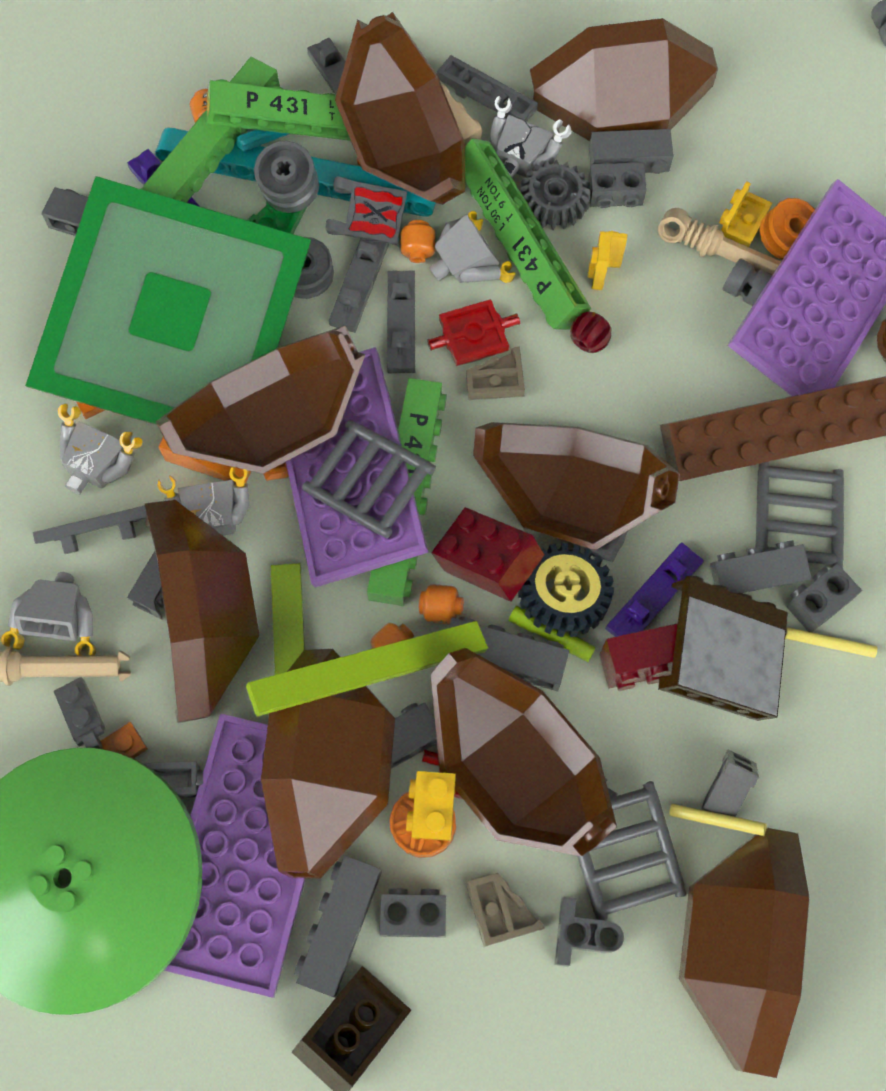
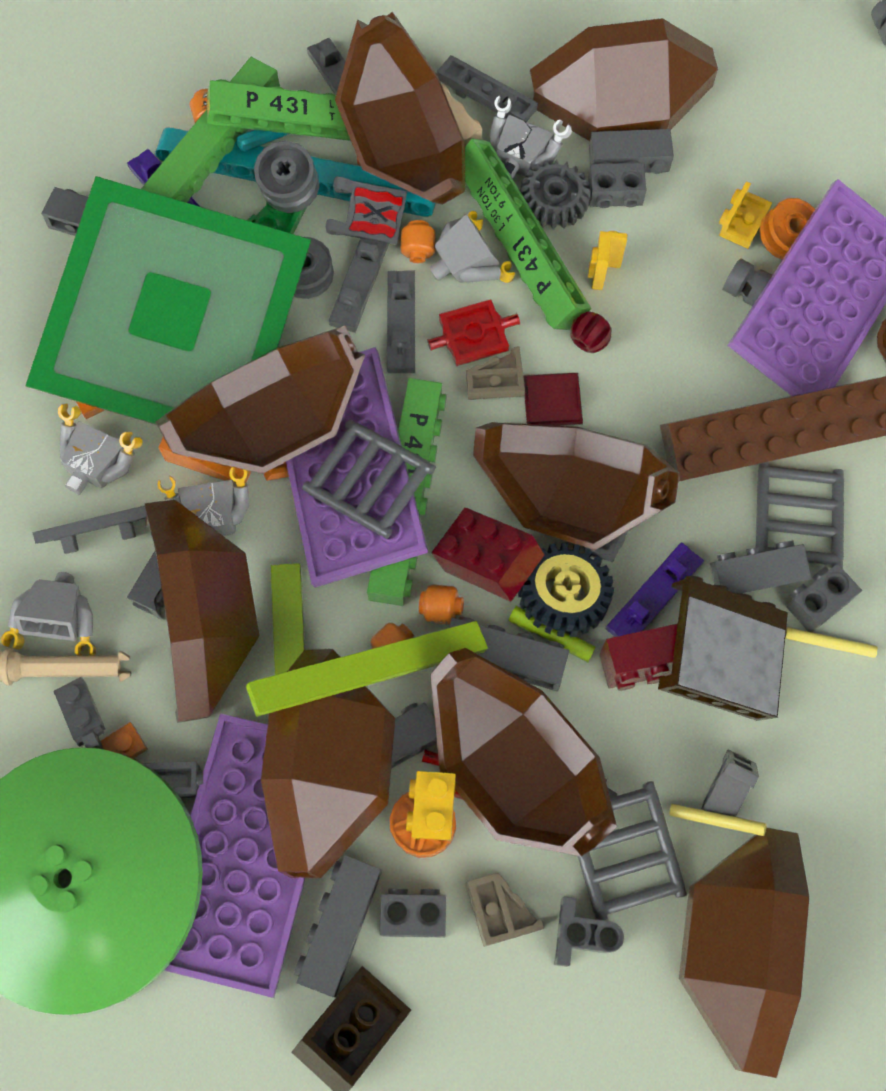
tan piece [658,208,781,275] -> none
none -> dark red piece [523,373,583,426]

